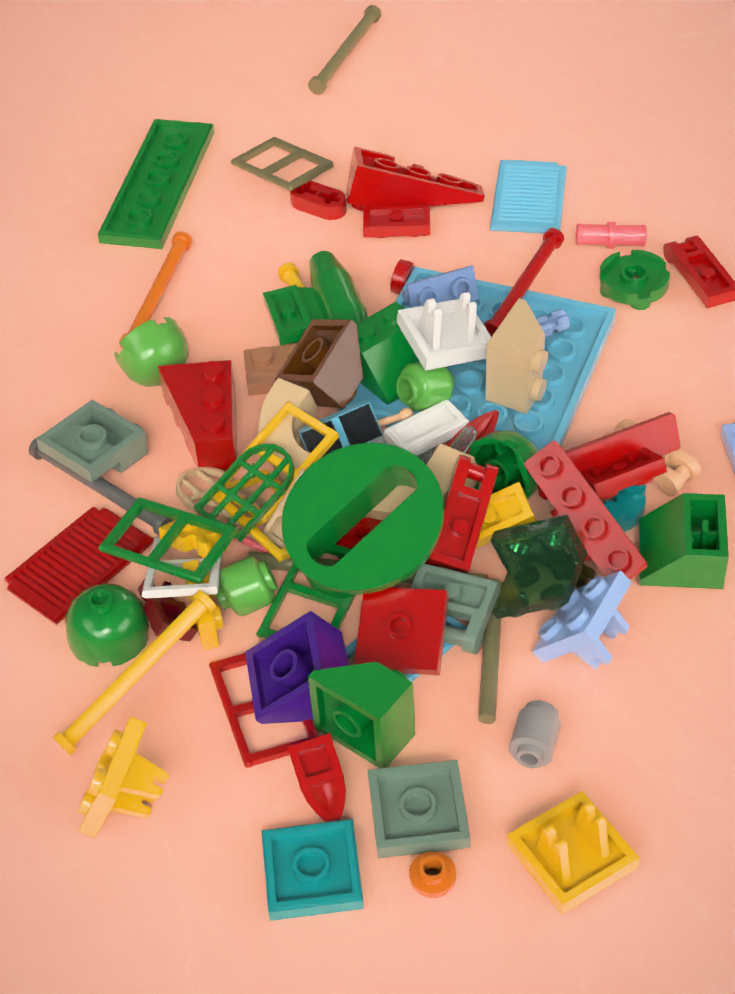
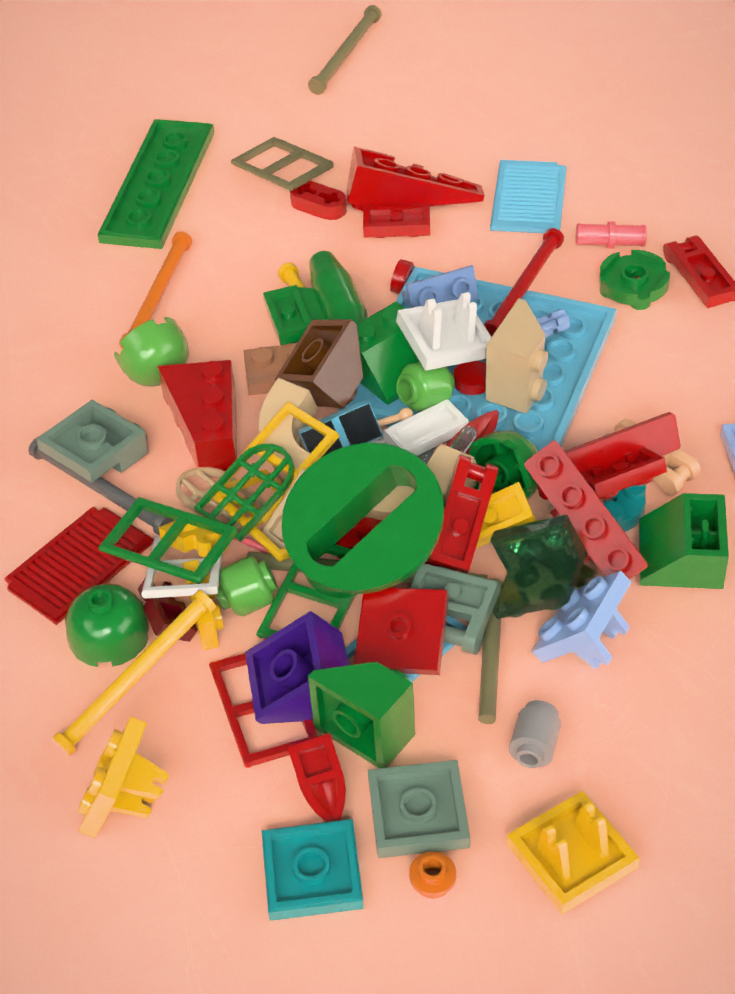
none -> red tile [454,361,486,395]

